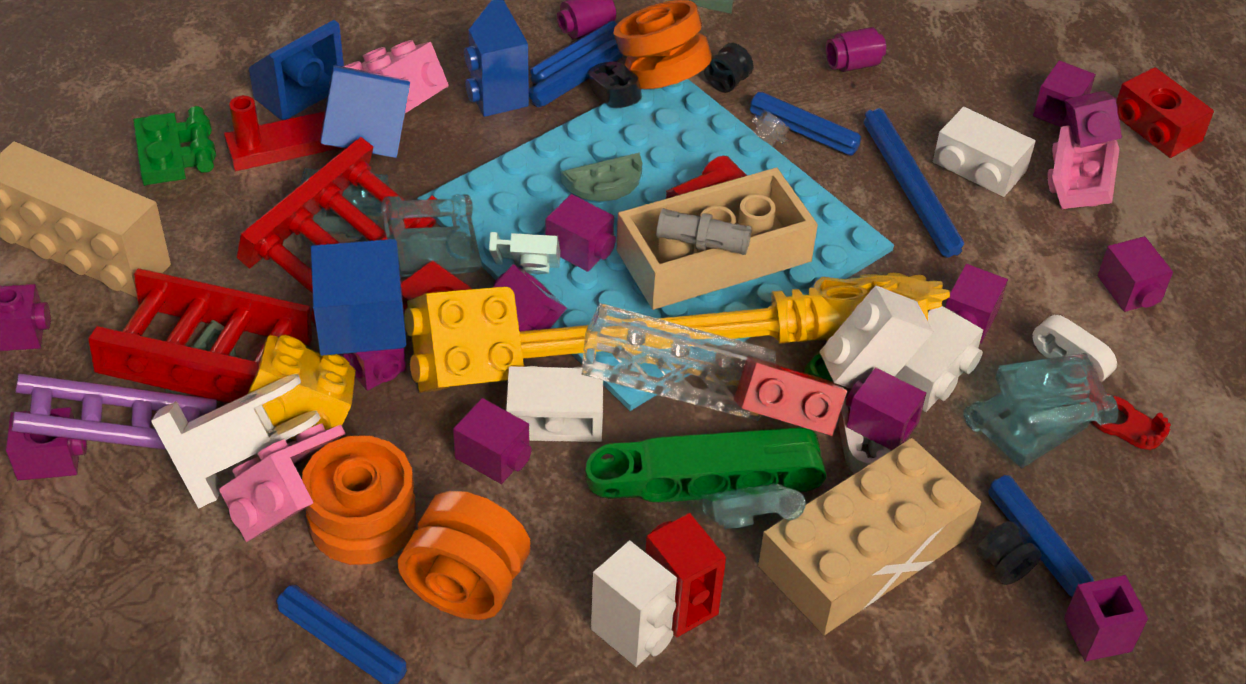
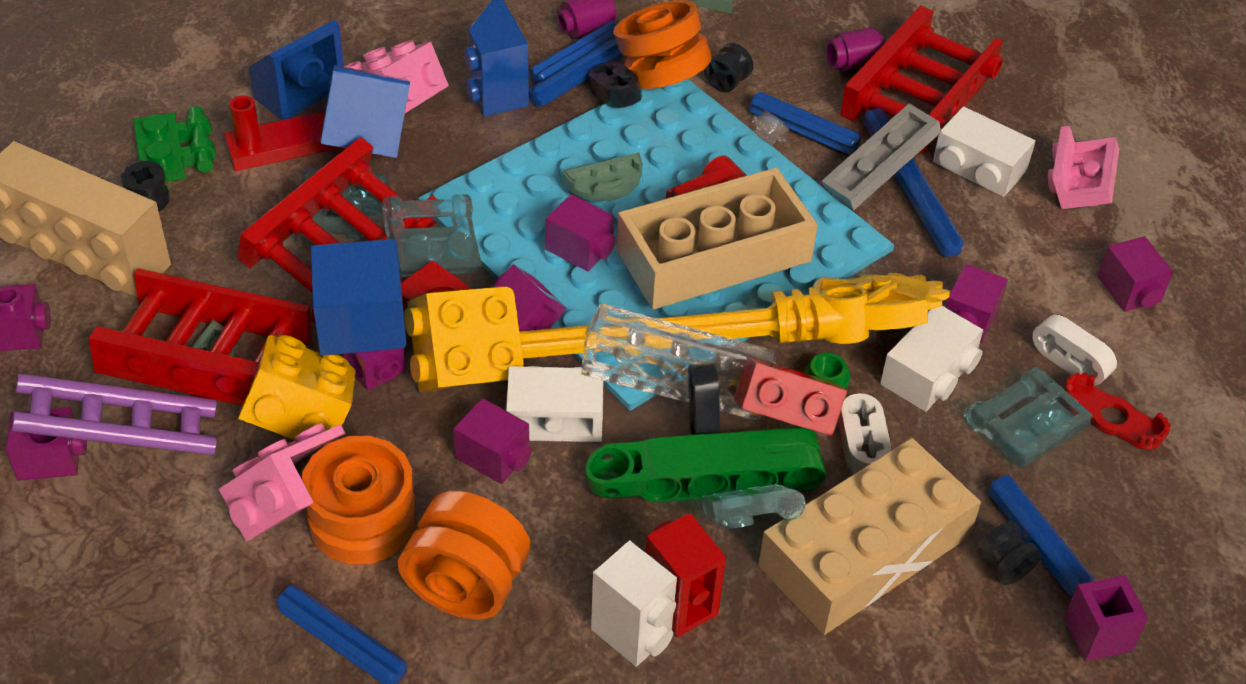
white piece [151,374,321,509] -> none
light aqua plate [489,232,561,274] -> none
light grey pin [656,208,752,255] -> none
white brick [819,285,934,389] -> none
magenta brick [846,367,926,451] -> none
clear light blue plate [995,353,1118,436] -> none
magenta brick [1033,60,1096,127] -> none
magenta brick [1064,90,1122,148] -> none
red brick [1116,67,1214,158] -> none
none -> black wheel [121,161,170,211]
none -> black beam [688,363,720,435]
none -> light grey plate [822,103,941,211]
none -> red fence [840,5,1003,154]

